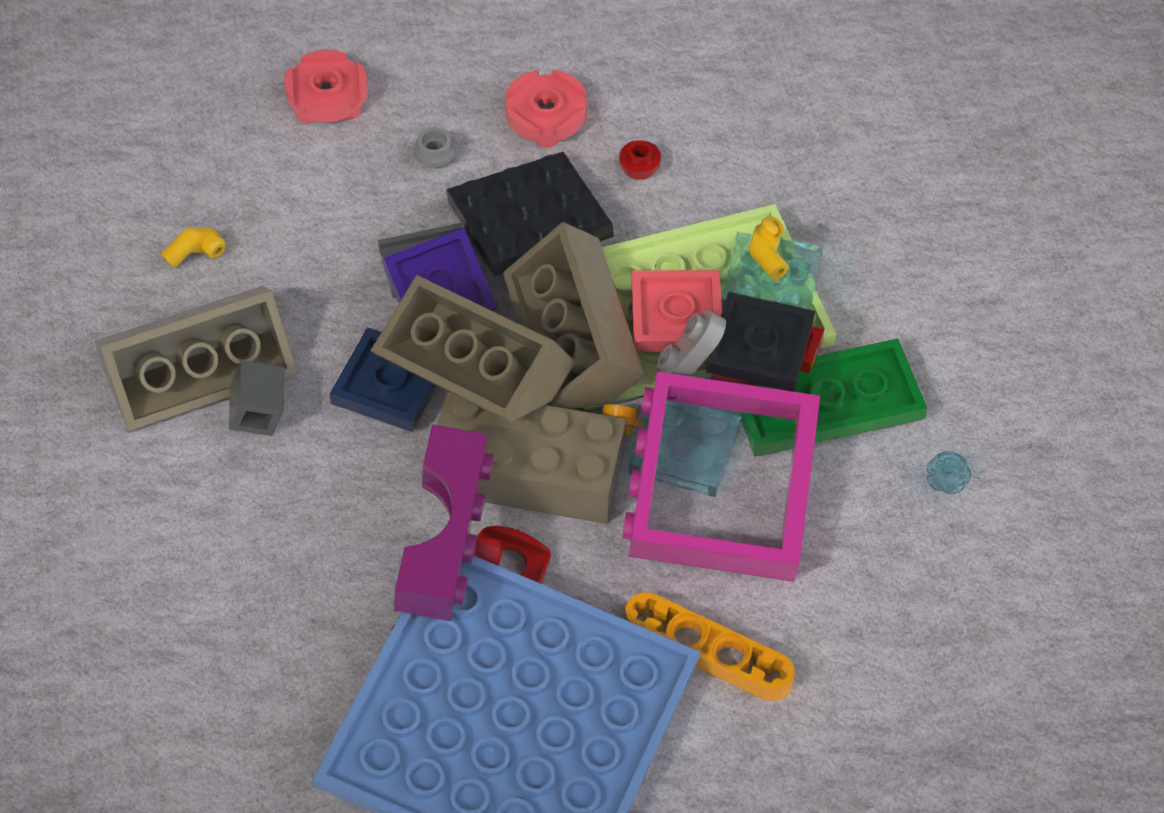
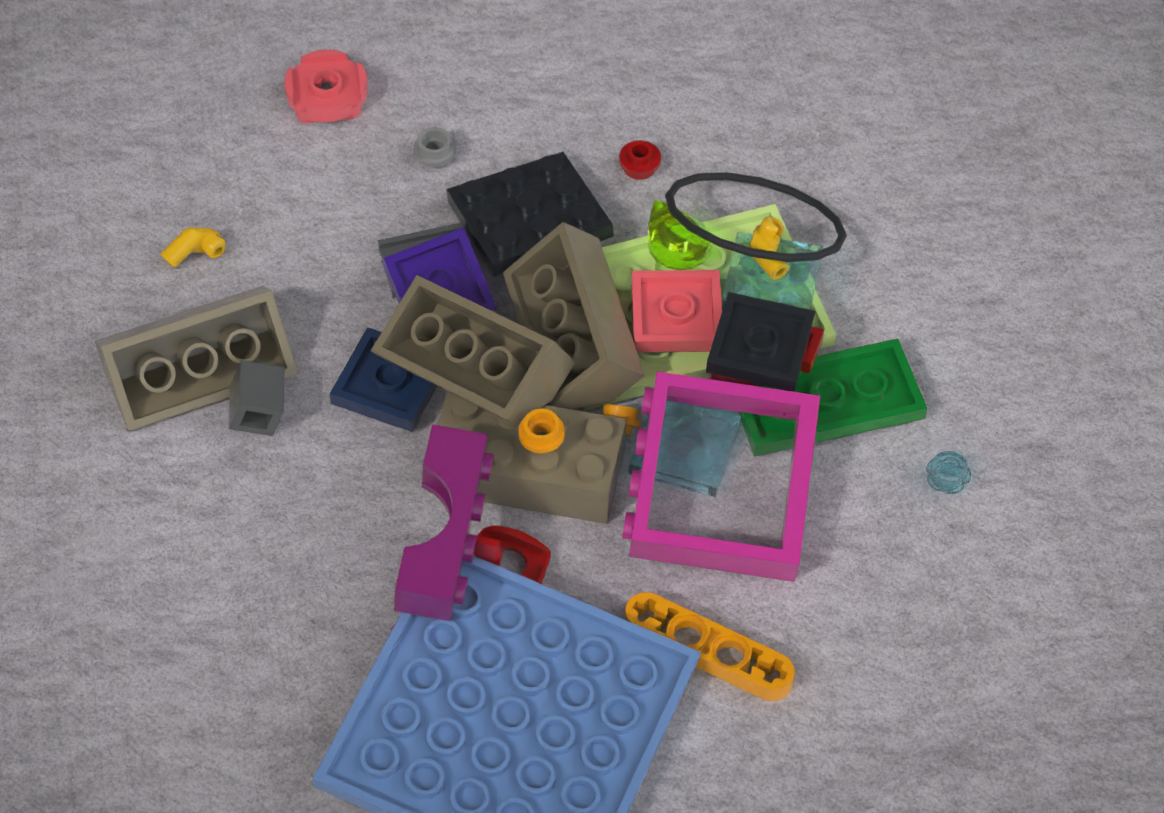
coral plate [505,70,588,148] -> none
light grey plate [657,309,726,376] -> none
none -> light orange plate [518,409,565,453]
none -> clear neon green piece [648,200,713,270]
none -> black piece [665,172,847,262]

